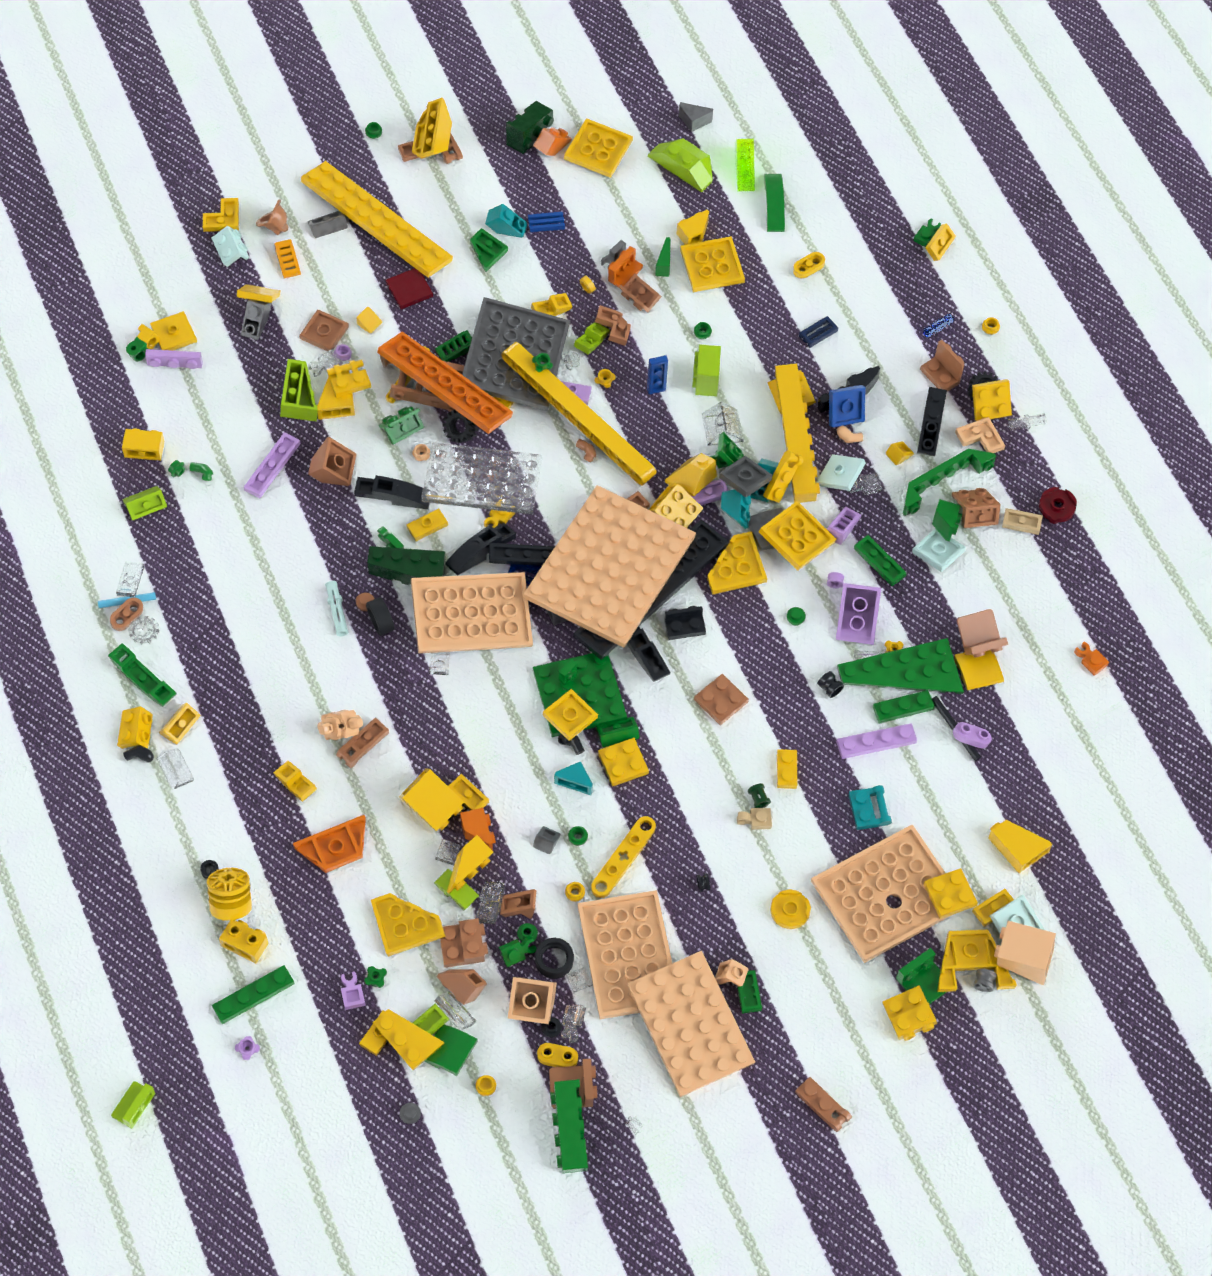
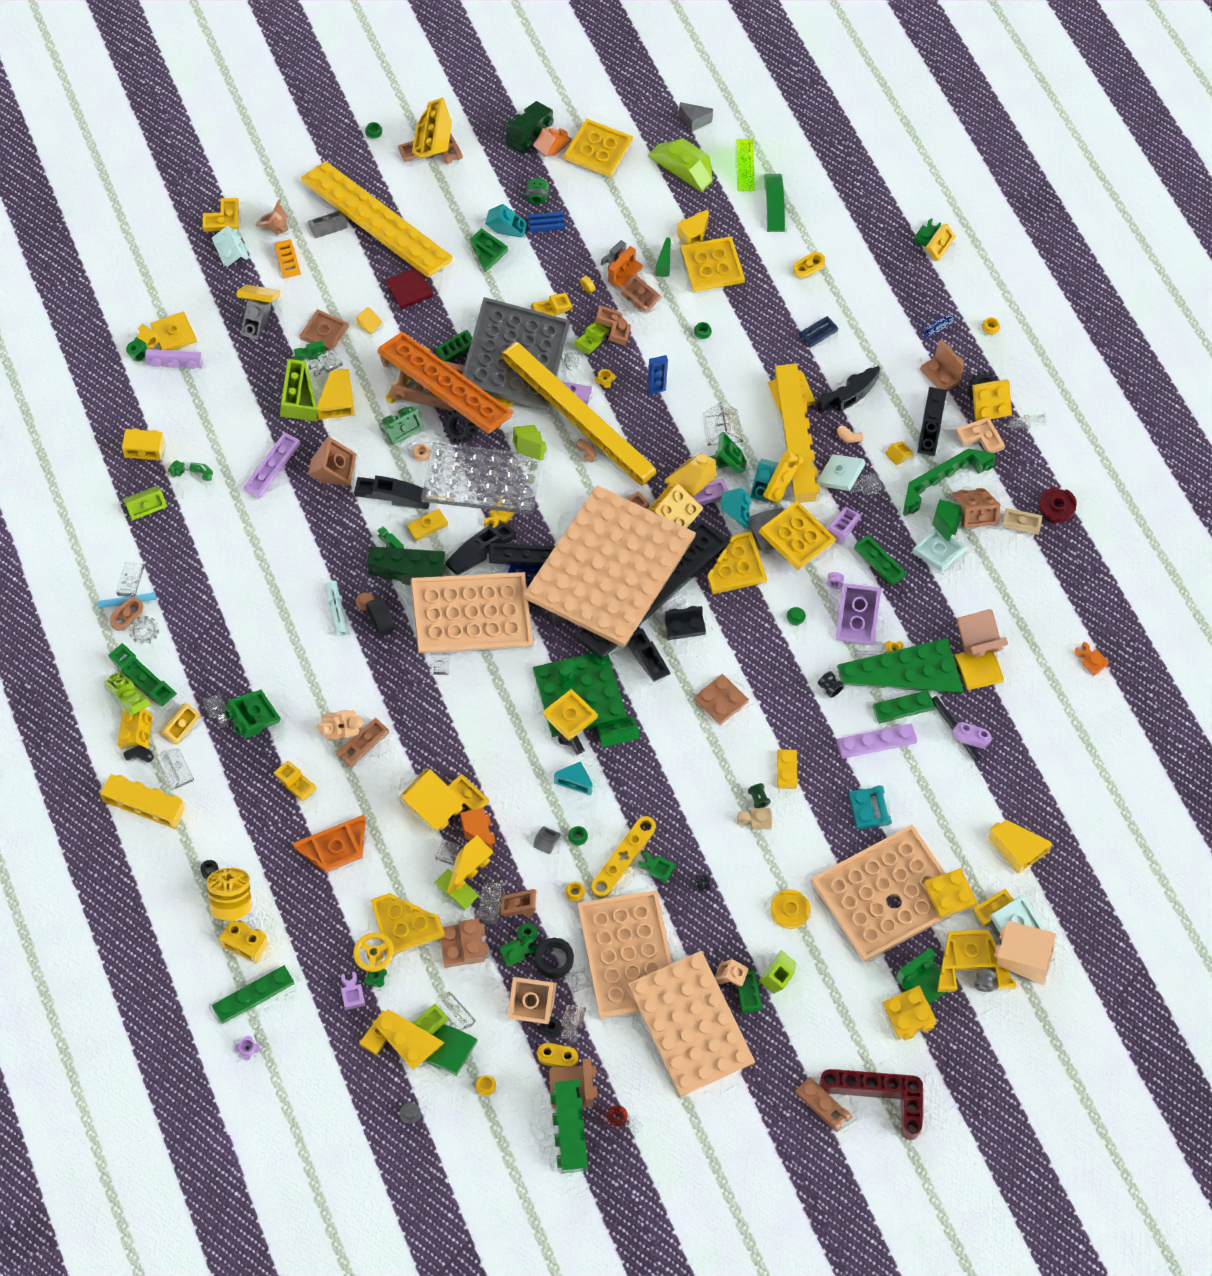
lime panel [111,1081,155,1129] -> none
yellow plate [327,359,371,398] -> none
lavender plate [334,344,352,361] -> none
nougat slope [436,969,487,1005] -> none
green plate [532,353,553,372] -> none
yellow plate [598,738,649,787] -> none
lime brick [692,344,721,397] -> none
dark grey plate [719,456,772,497] -> none
blue plate [829,385,865,427] -> none
none -> yellow brick [100,774,185,829]
none -> lime slope [104,672,151,716]
none -> clear plate [202,693,228,728]
none -> green plate [224,689,281,739]
none -> green plate [294,340,326,361]
none -> yellow piece [353,932,394,972]
none -> lime slope [512,425,547,460]
none -> green head [525,178,549,205]
none -> clear red plate [607,1105,628,1127]
none -> green plate [638,852,676,883]
none -> lime slope [759,950,797,994]
none -> dark red beam [819,1069,923,1140]

